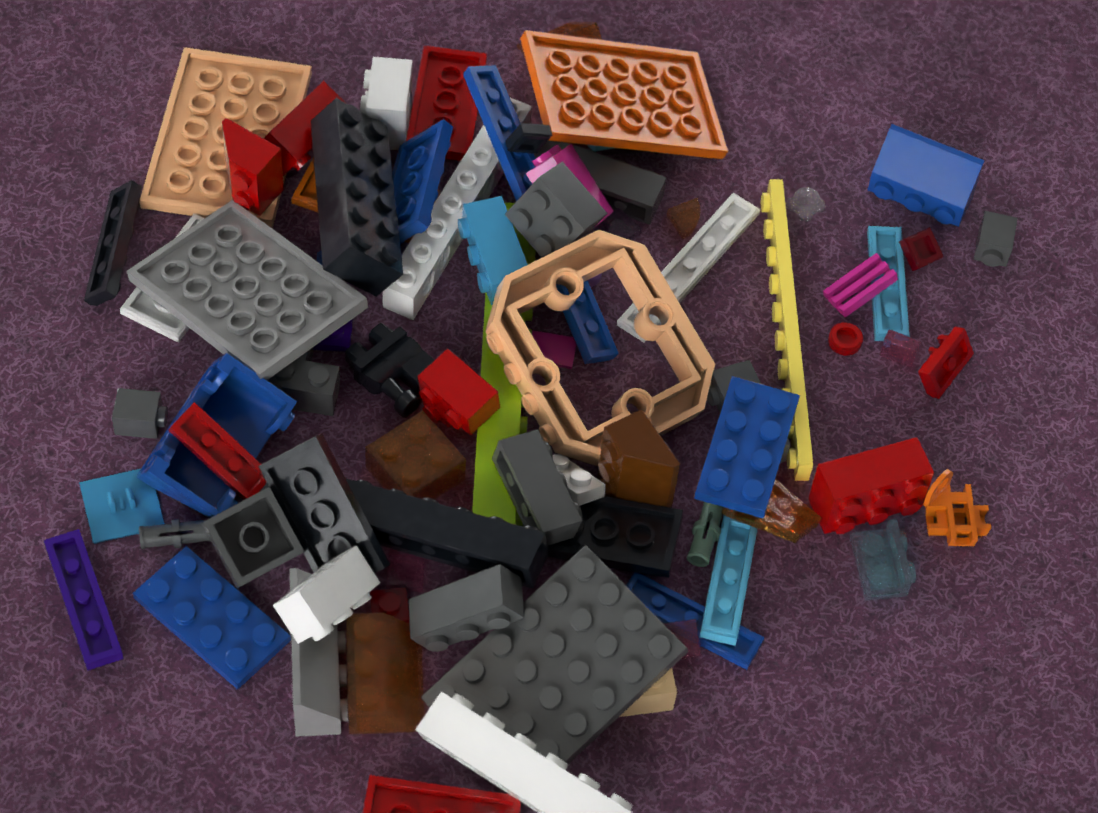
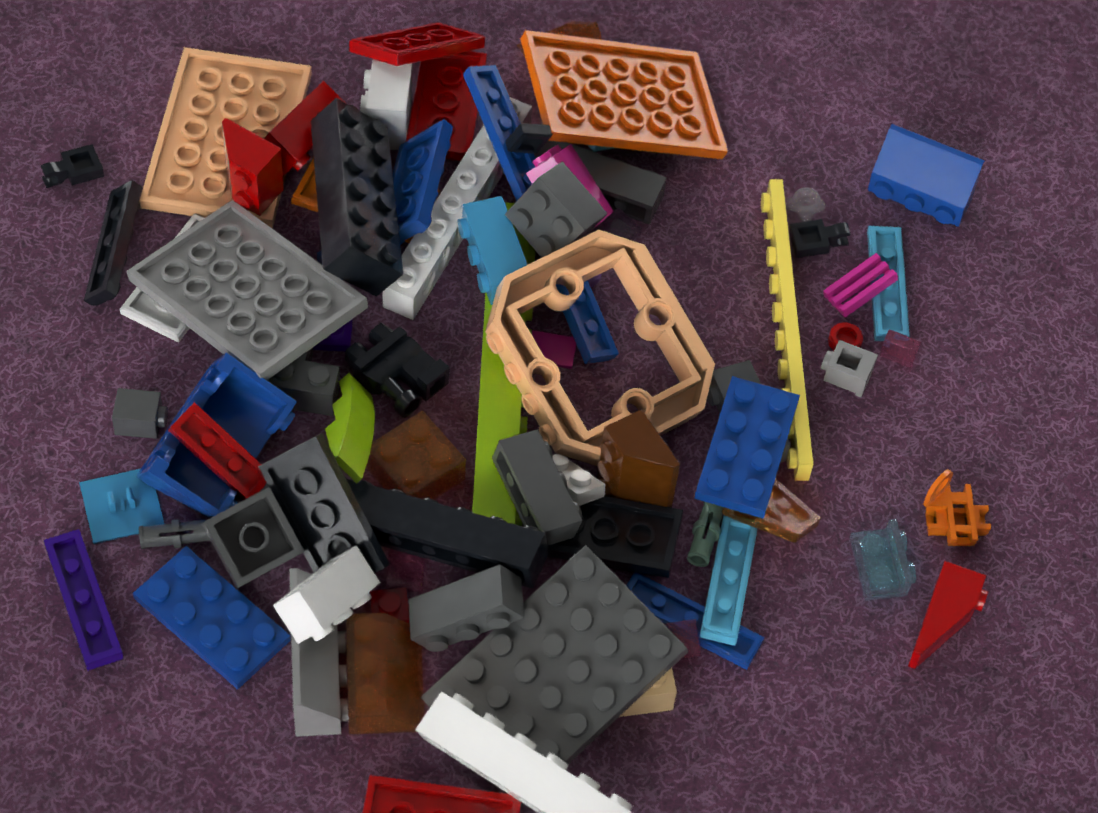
red brick [417,348,501,436] -> none
white tile [617,193,760,343] -> none
clear orange tile [667,198,701,239] -> none
red brick [808,437,934,534] -> none
dark red tile [898,227,944,271] -> none
red plate [918,327,974,399] -> none
dark grey brick [974,211,1018,267] -> none
none -> black plate [41,144,104,188]
none -> lime slope [325,373,375,484]
none -> red tile [349,22,485,66]
none -> black plate [789,219,851,258]
none -> light grey brick [821,340,878,398]
none -> red slope [908,561,988,669]

